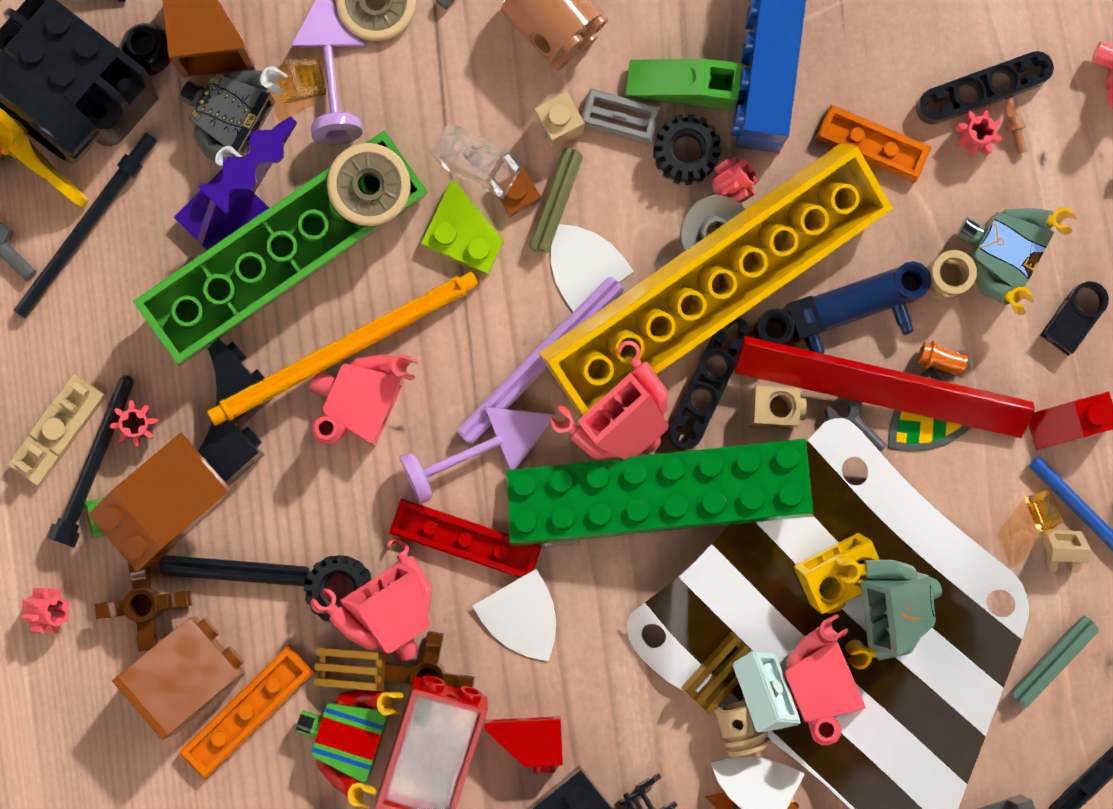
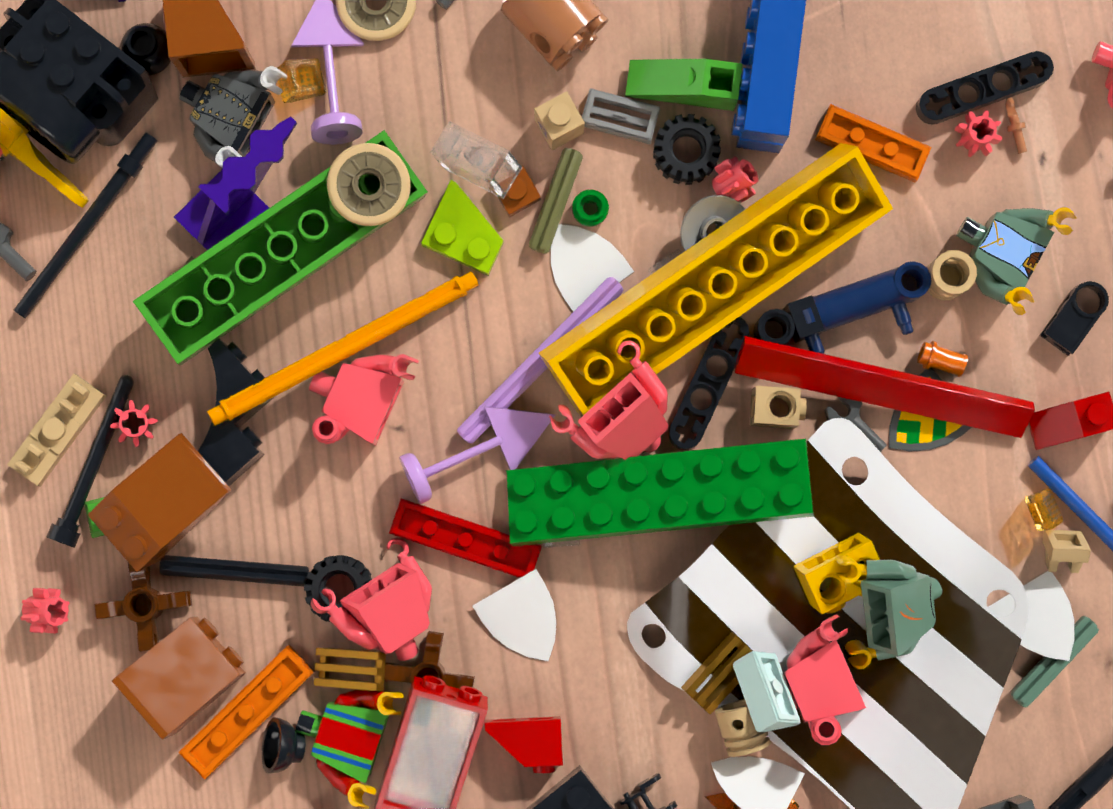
none -> black piece [262,717,306,773]
none -> green plate [572,190,609,227]
none -> white sticker [988,571,1075,661]

